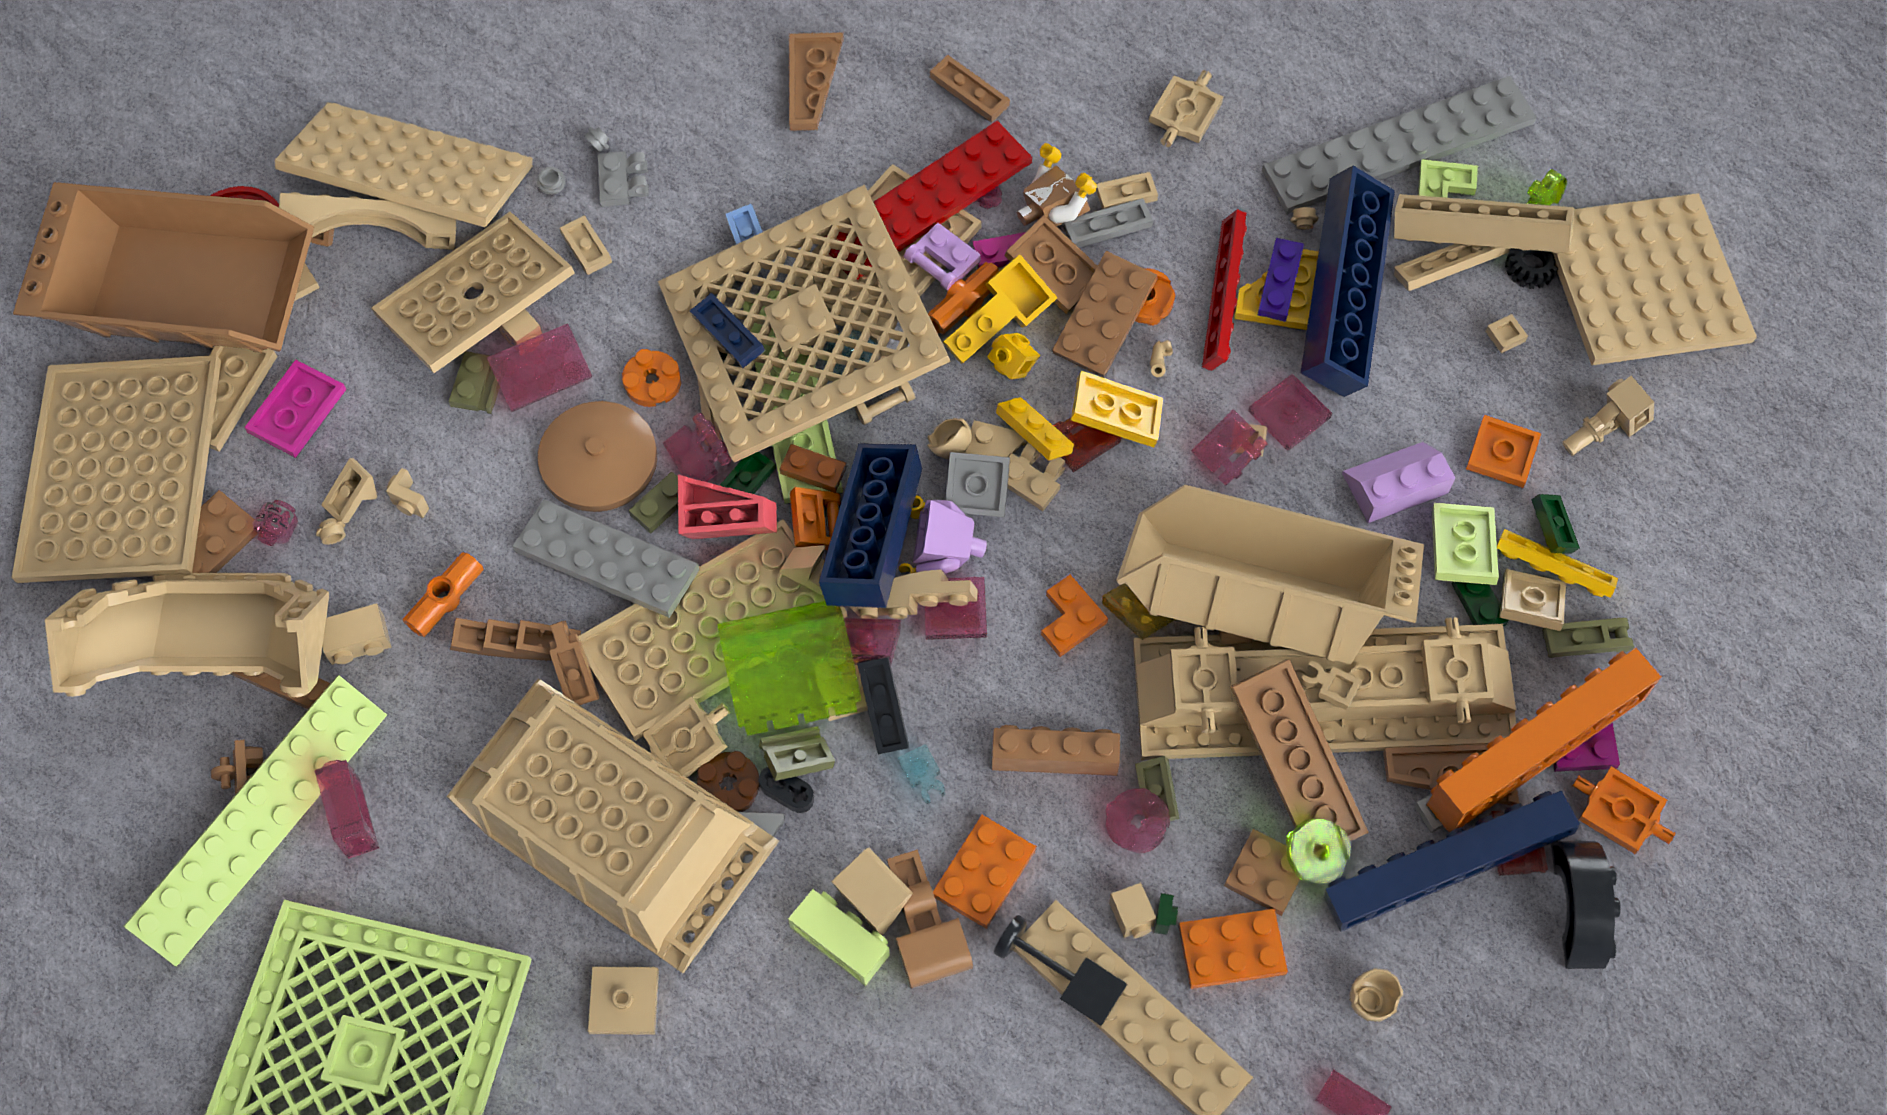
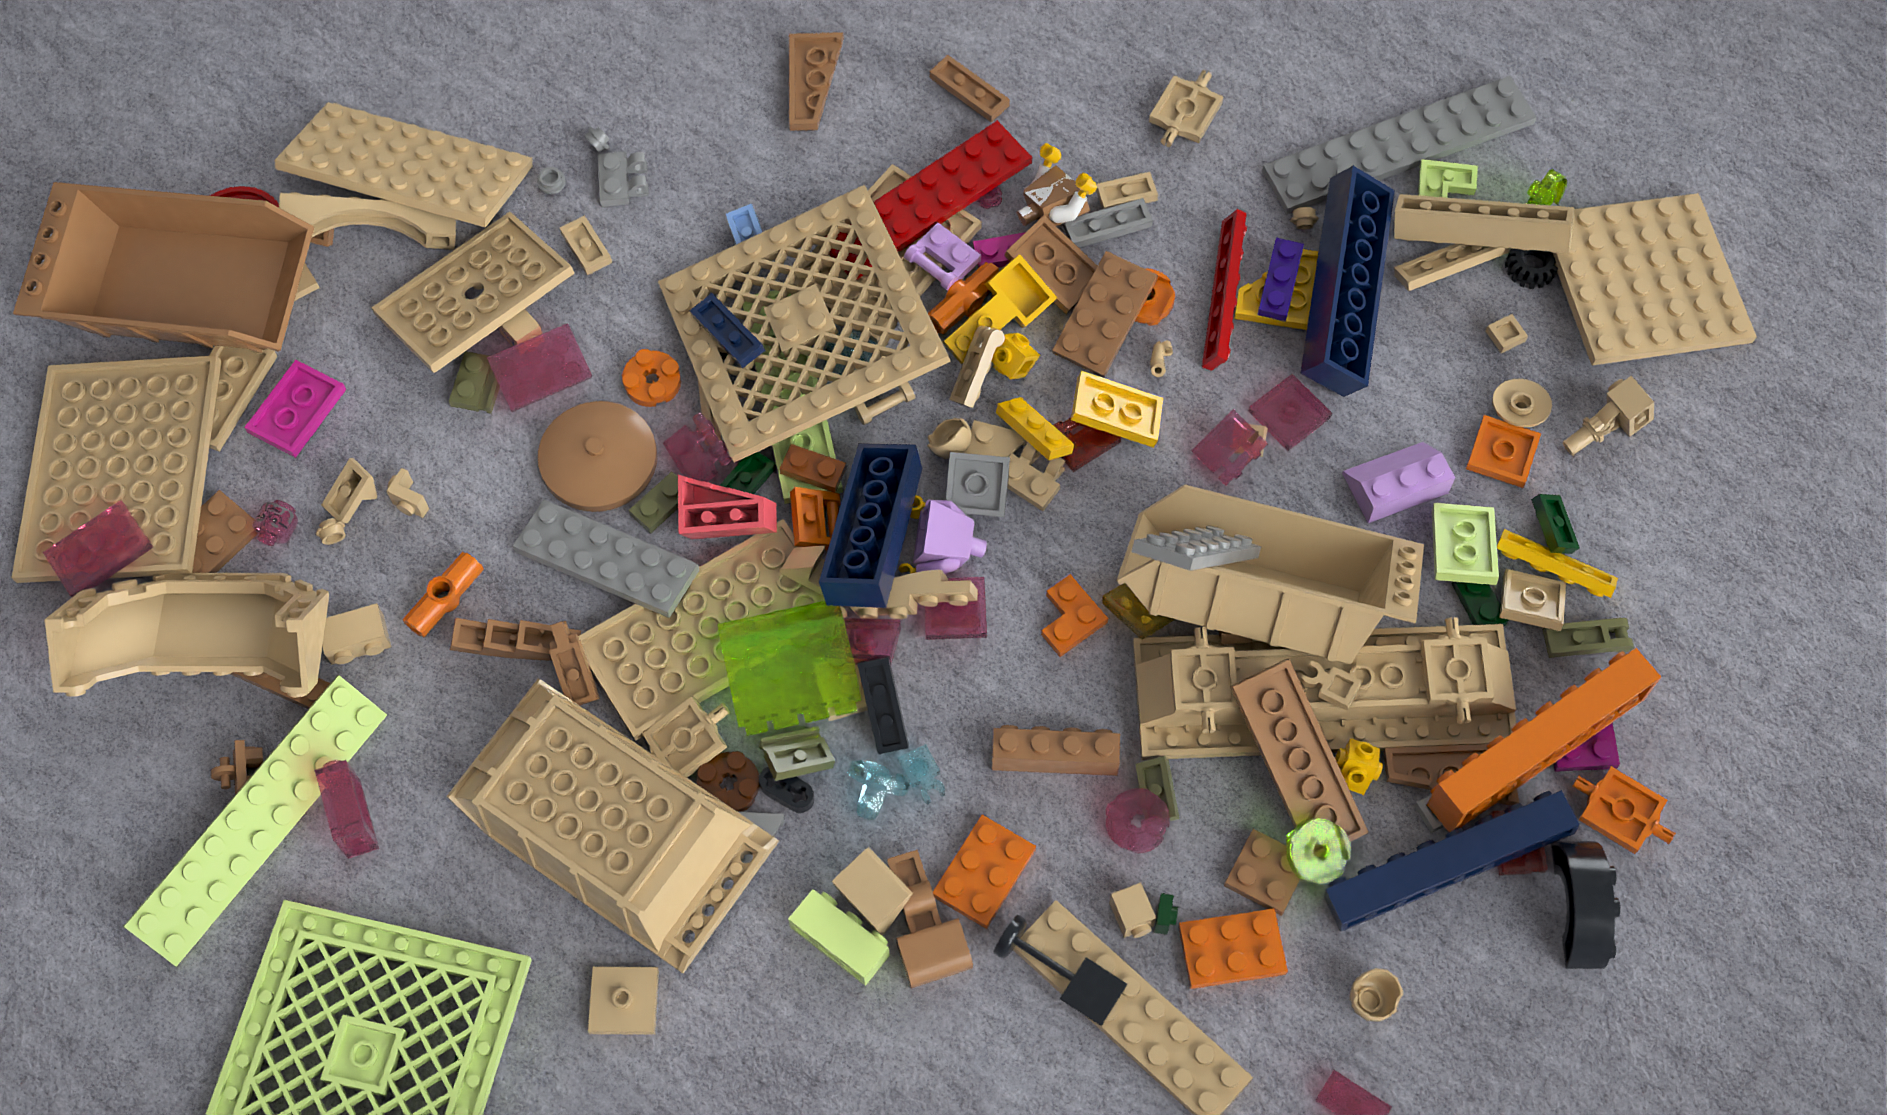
none -> clear pink plate [43,500,154,597]
none -> clear light blue tile [848,760,911,820]
none -> tan plate [949,326,1005,408]
none -> light grey plate [1131,526,1261,571]
none -> yellow brick [1335,738,1383,795]
none -> tan dish [1492,379,1552,427]

